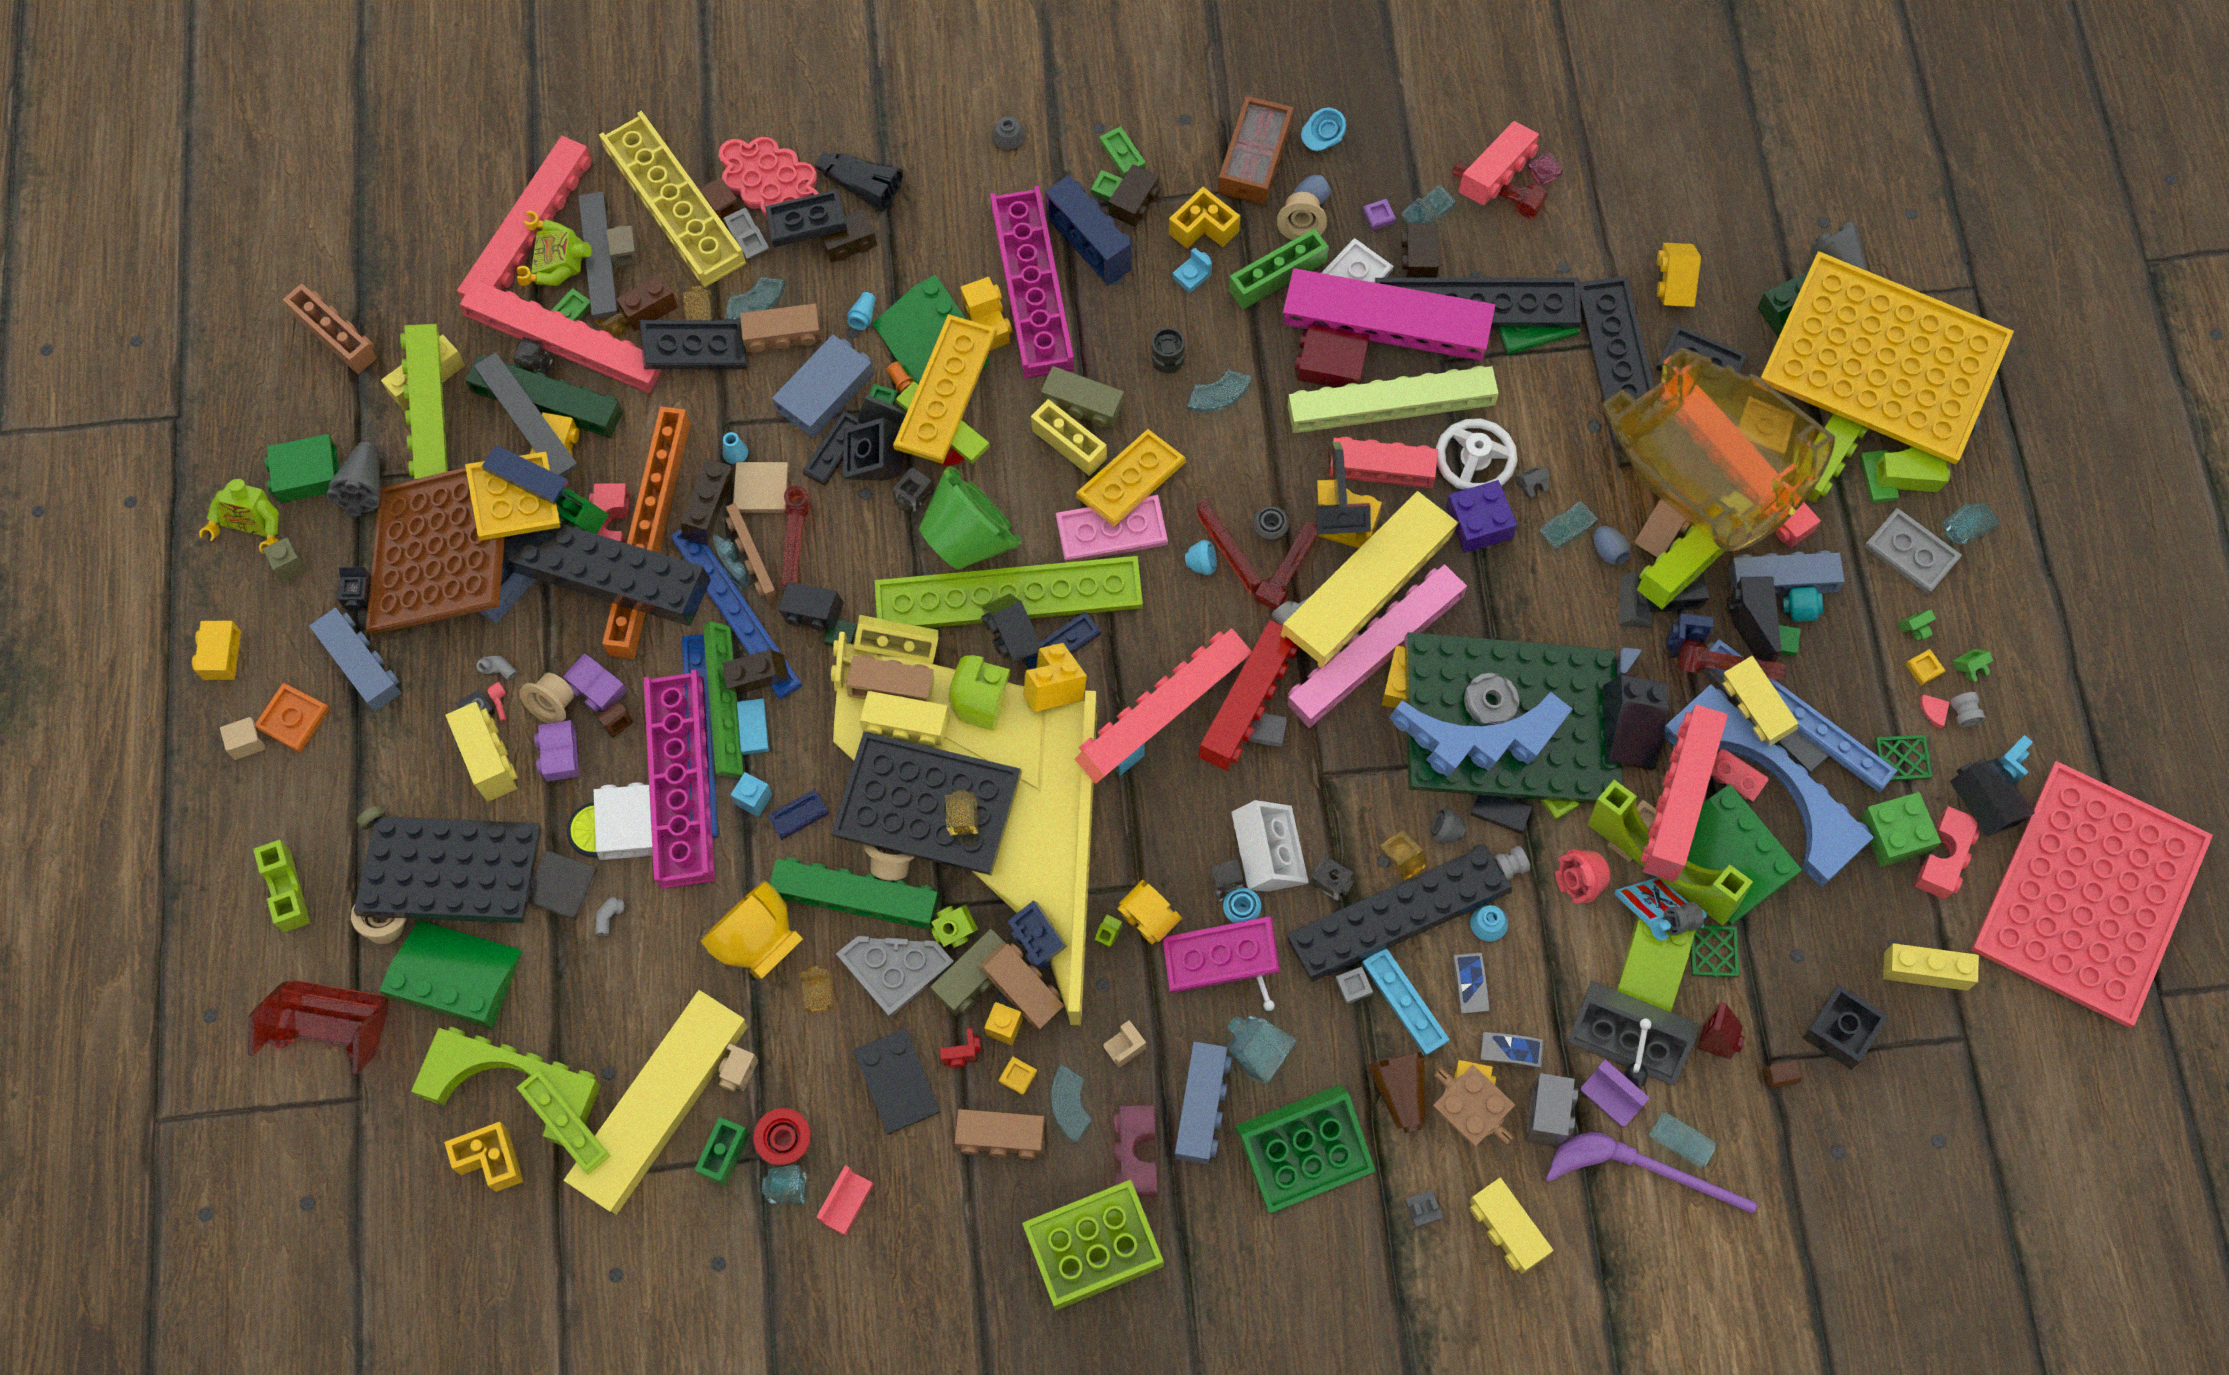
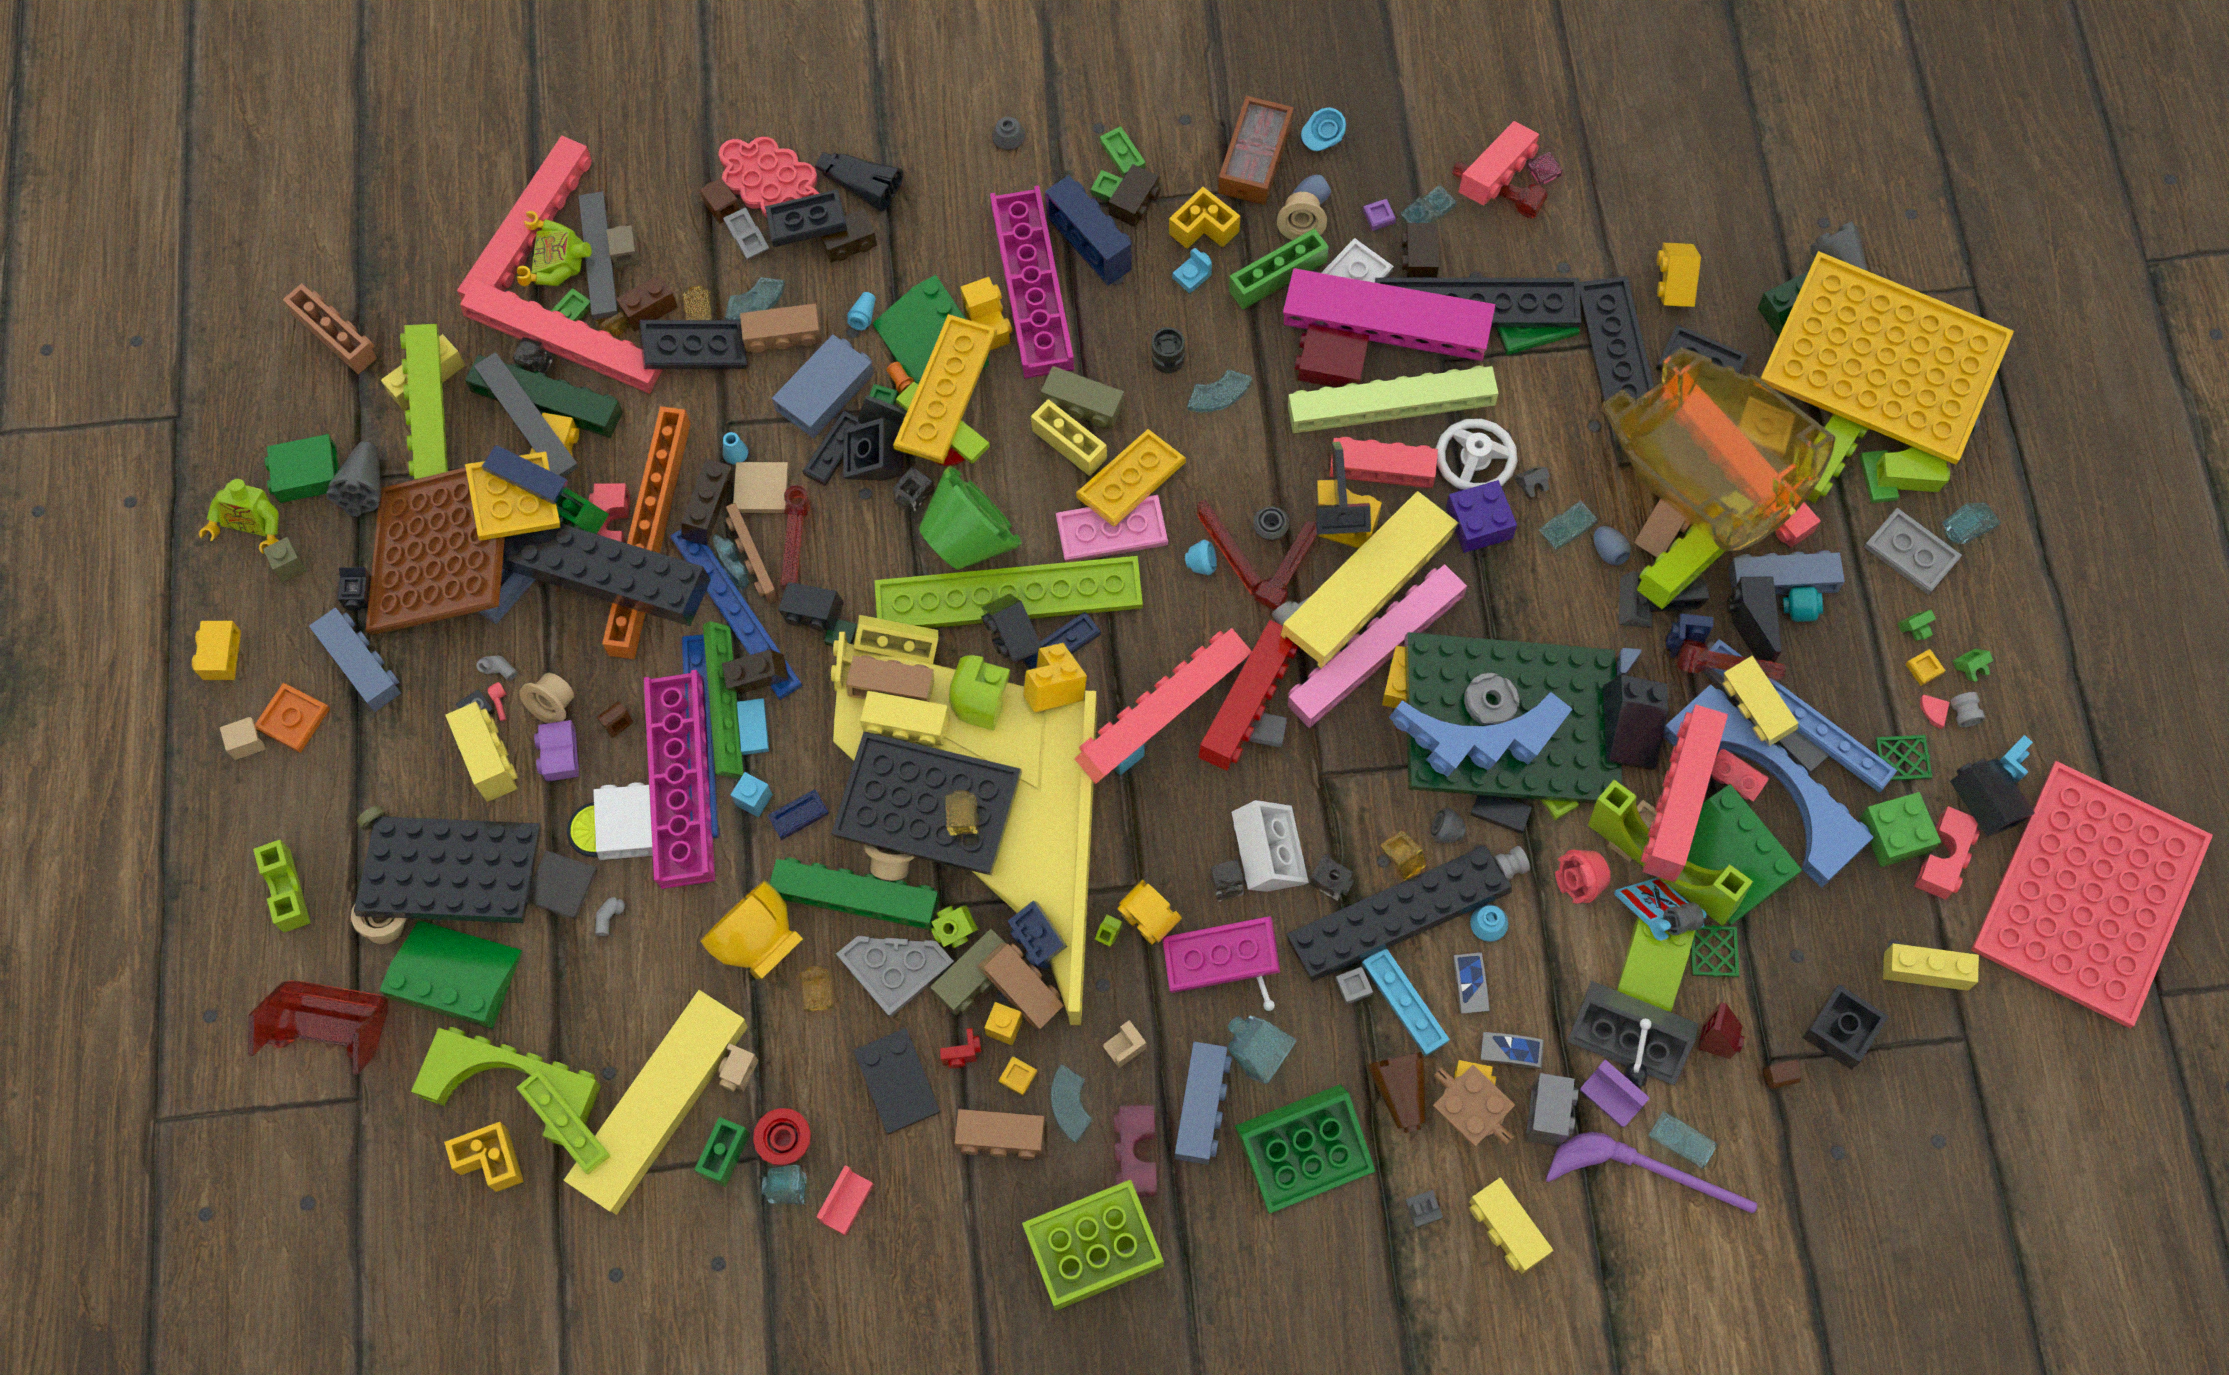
medium lavender brick [563,653,627,713] -> none
light yellow tile [599,111,746,288] -> none
medium azure cone [1223,888,1261,923] -> none
green tile [1779,625,1801,656] -> none

